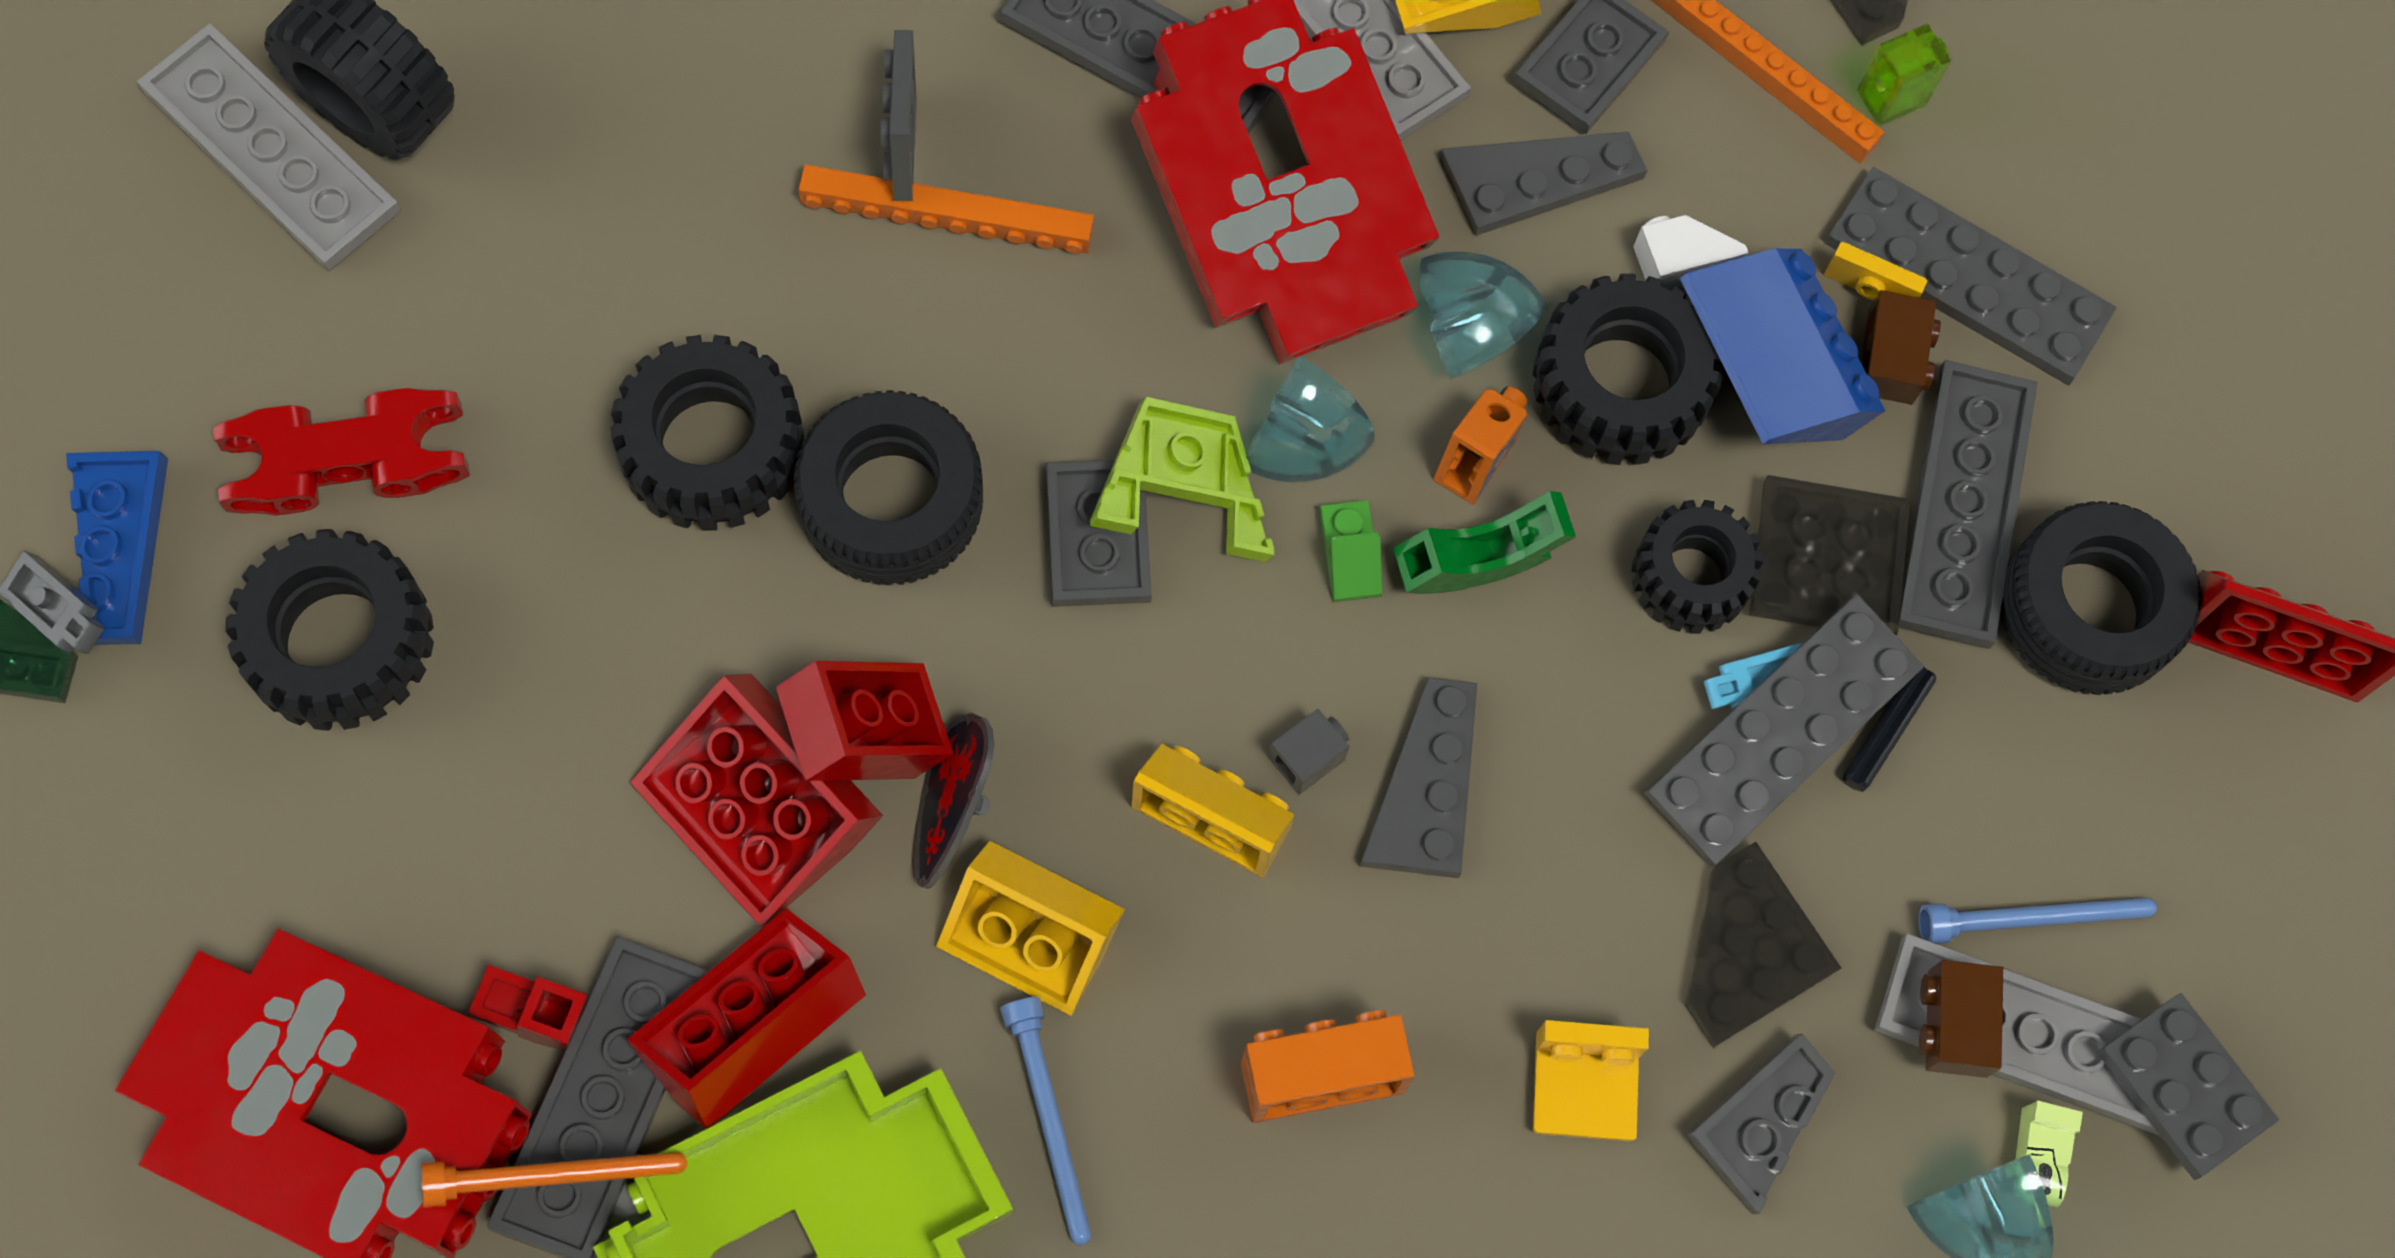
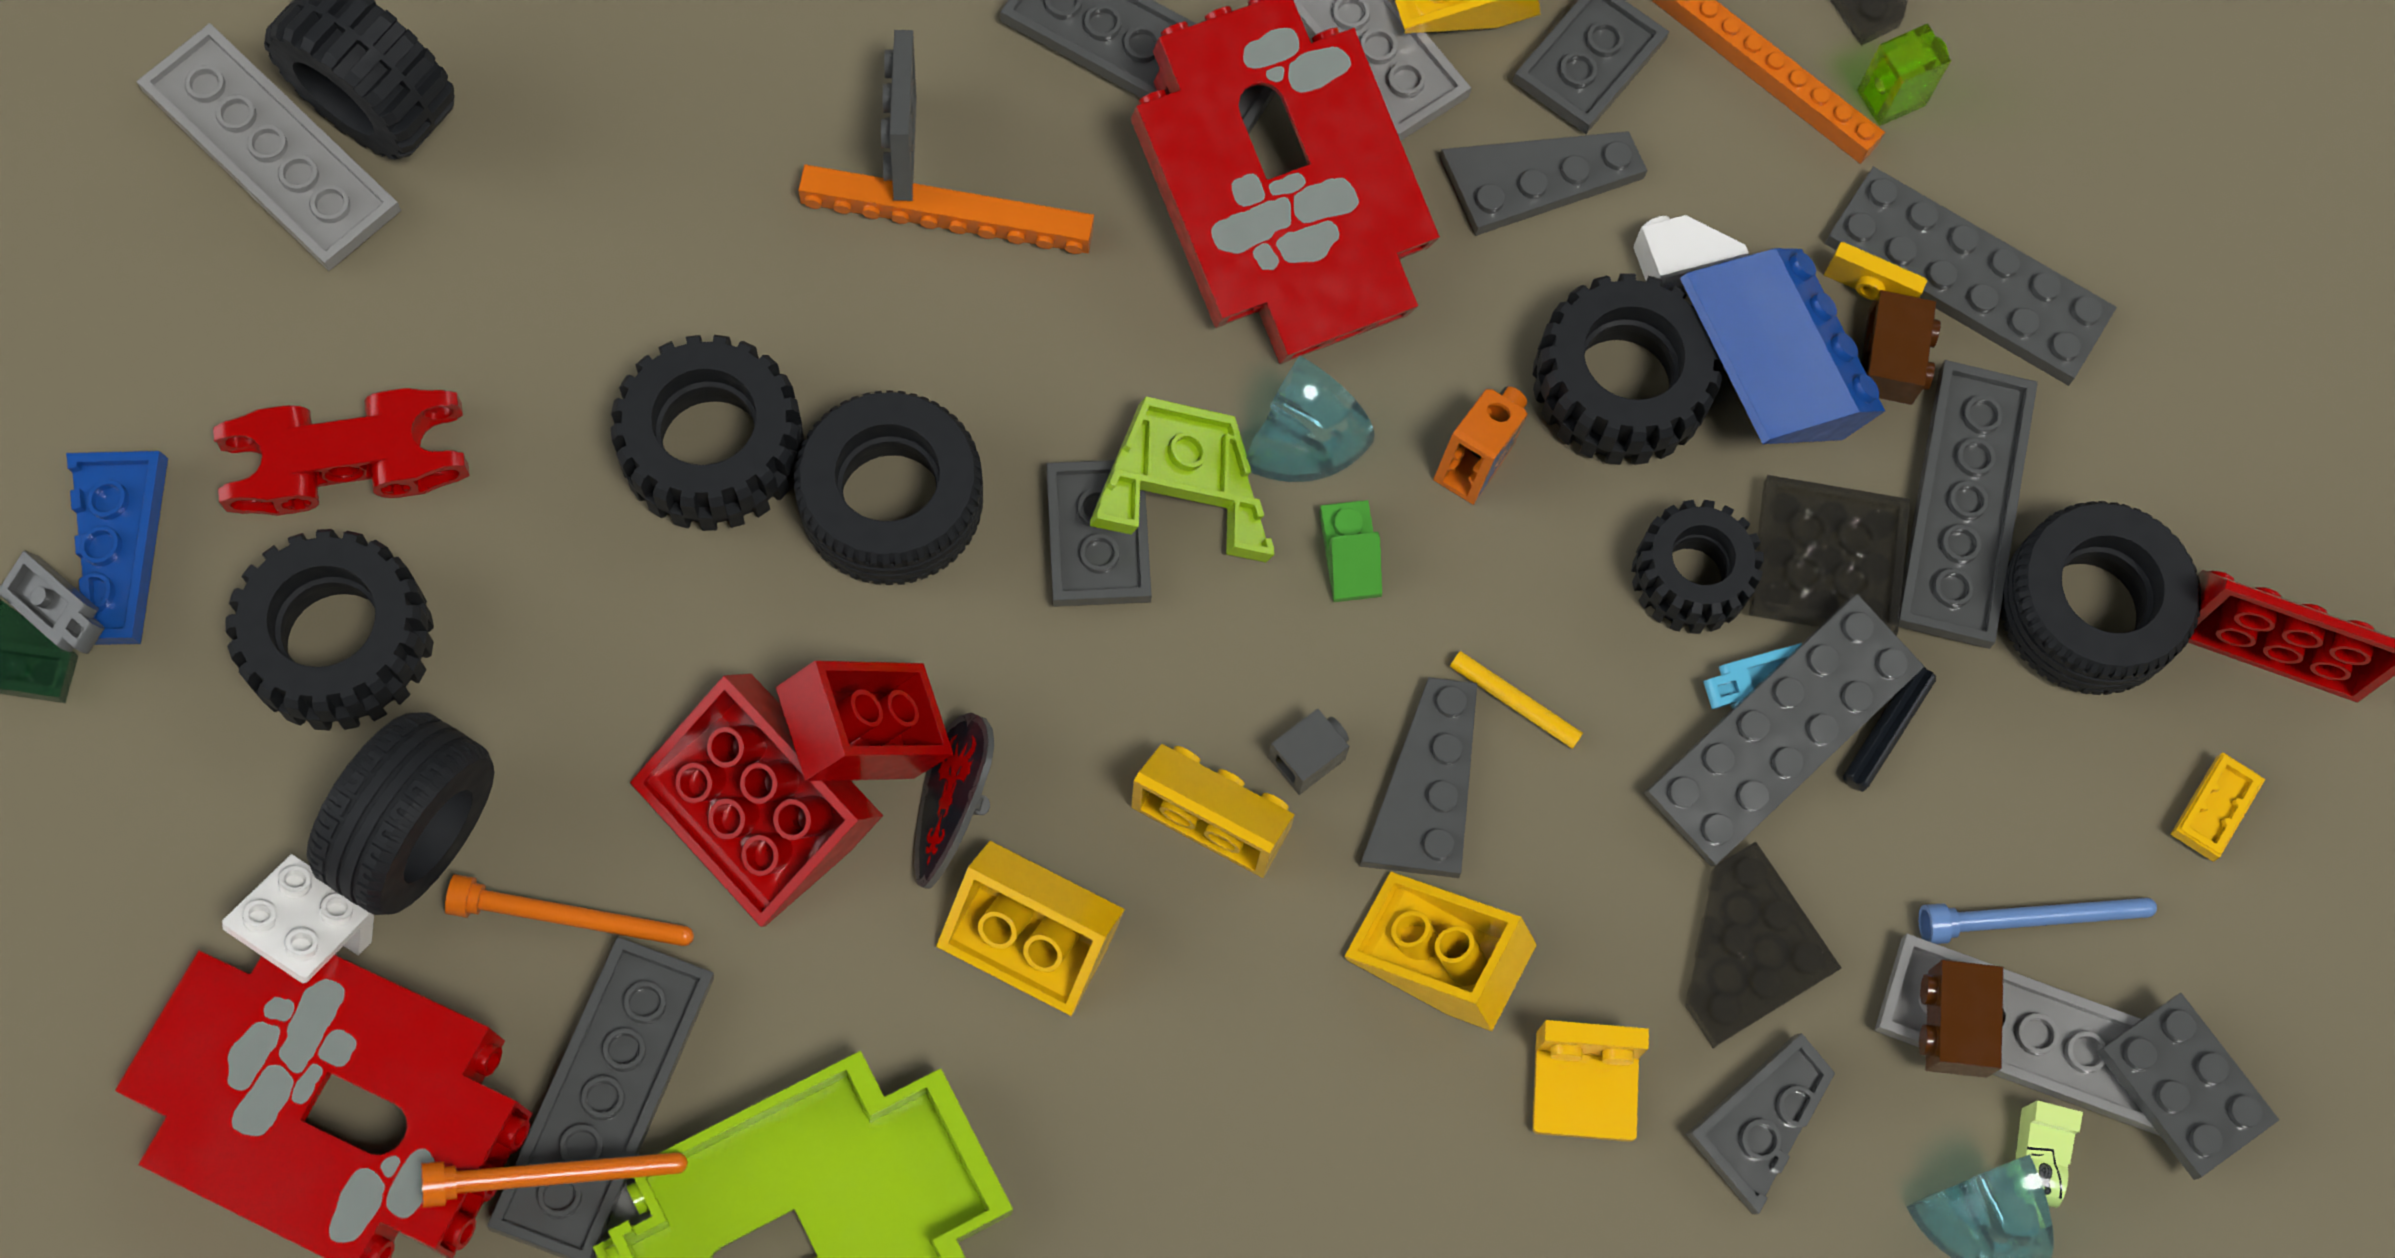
red brick [468,965,587,1049] -> none
red slope [627,908,866,1129] -> none
medium blue piece [1000,997,1091,1246] -> none
orange brick [1241,1010,1415,1123] -> none
green arch [1393,491,1576,594] -> none
clear light blue brick [1420,251,1547,379] -> none
none -> white bracket [222,854,374,983]
none -> black tyre [307,712,495,915]
none -> orange piece [445,874,694,946]
none -> yellow slope [1345,871,1537,1031]
none -> yellow bar [1450,651,1583,749]
none -> yellow plate [2170,752,2266,862]

